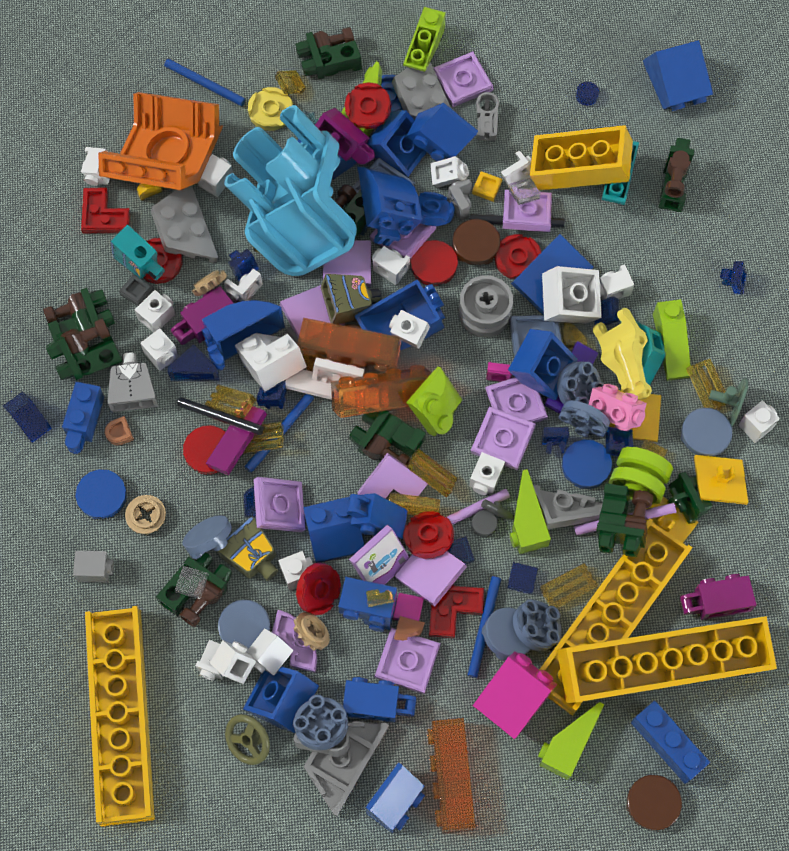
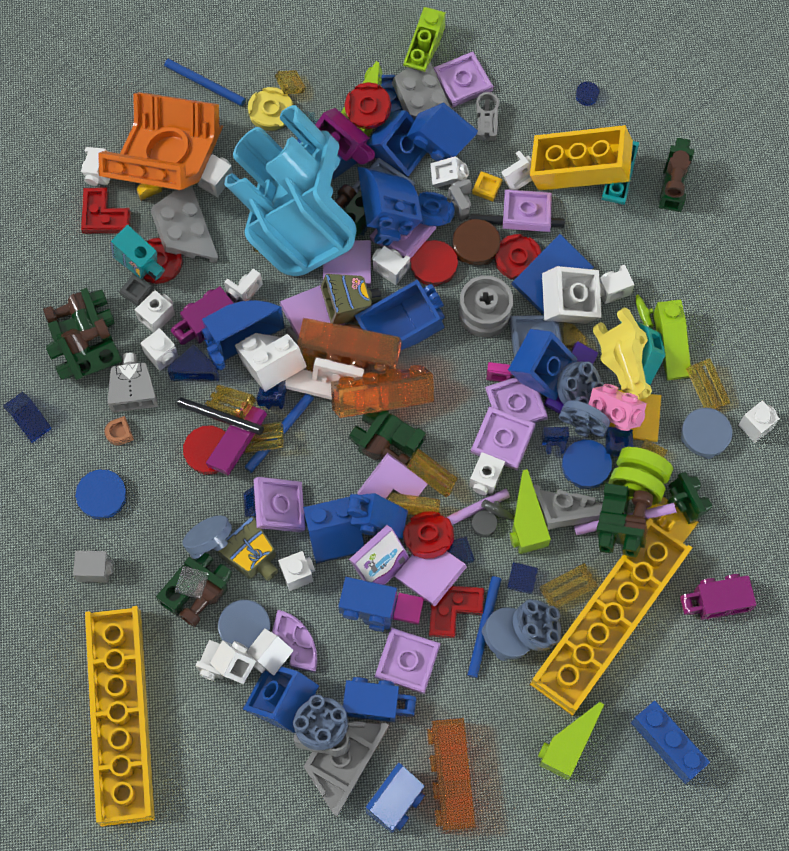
blue brick [62,382,105,454] -> none
tan gear [125,495,166,535] -> none
tan gear [192,270,227,296] -> none
olive piece [225,714,270,765] -> none
clear blue tile [228,249,259,281] -> none
tan gear [294,612,330,651] -> none
dark green hips [295,27,362,80] -> none
red tile [296,563,341,615] -> none
clear yellow tile [366,589,394,607] -> none
white brick [389,310,430,349] -> none
nougat tile [394,616,425,641] -> none
lime slope [406,366,463,436] -> none
dark pink brick [473,651,557,739] -> none
clear tile [508,178,540,205] -> none
yellow brick [557,616,777,703] -> none
clear blue tile [595,296,619,326] -> none
reddish brown tile [626,775,682,831] -> none
blue slope [643,40,713,111] -> none
yellow piece [694,455,748,505] -> none
sand green shield [709,378,748,427] -> none
clear blue tile [720,261,747,294] -> none
none -> lime helmet [635,294,653,328]

